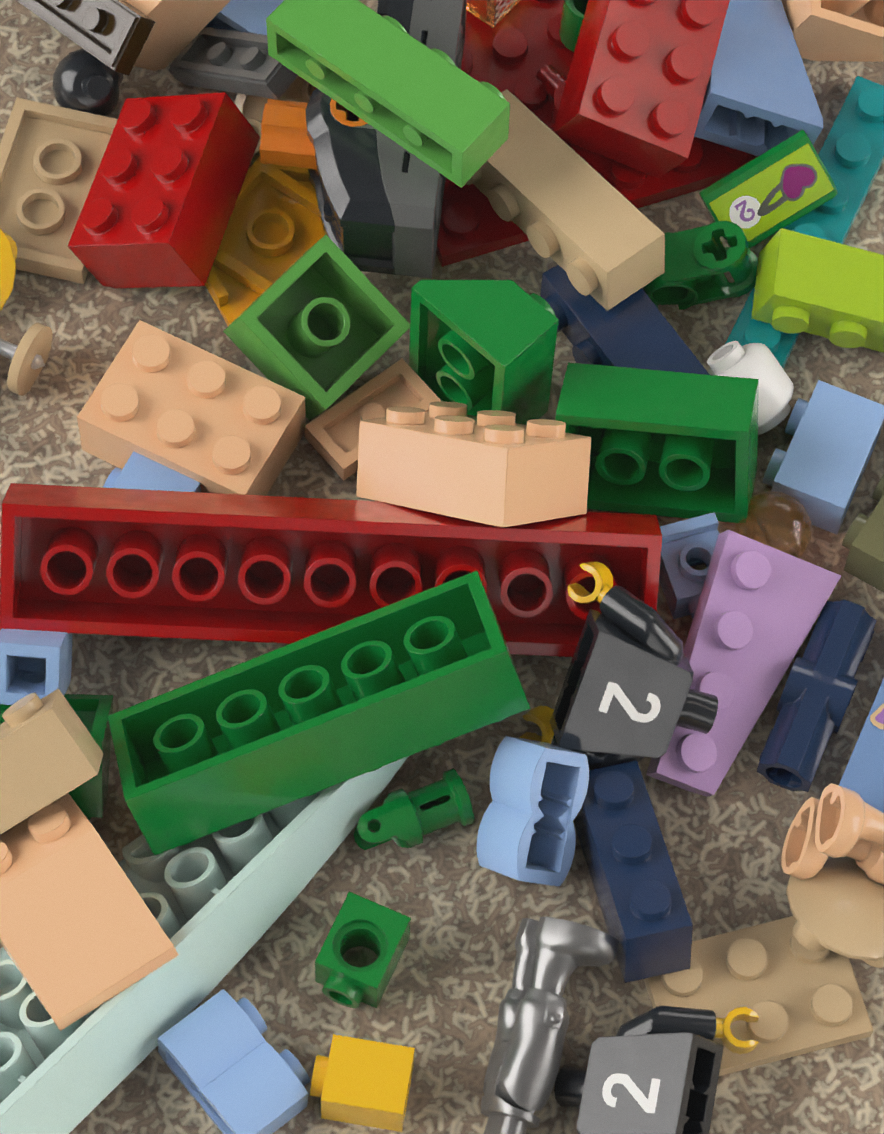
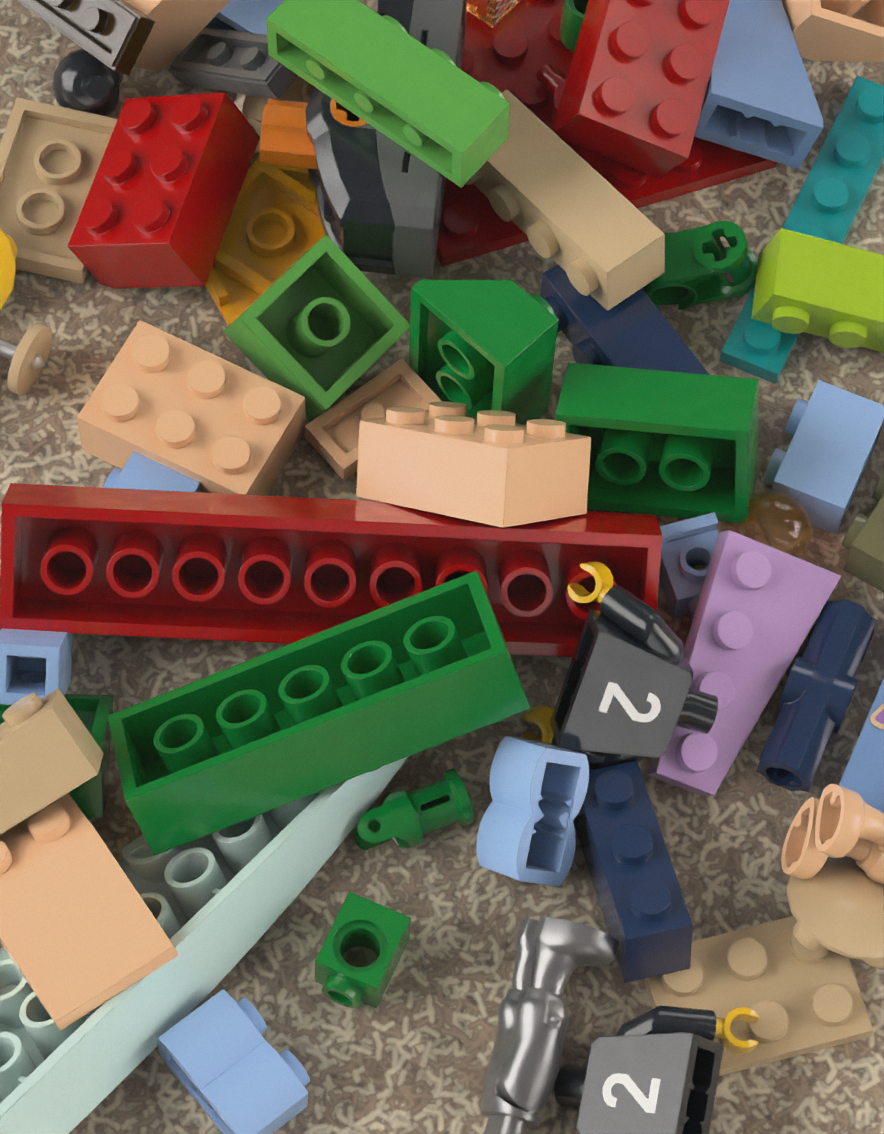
yellow brick [310,1034,415,1132] -> none
slope [699,130,838,249] -> none
white head [707,341,794,435] -> none

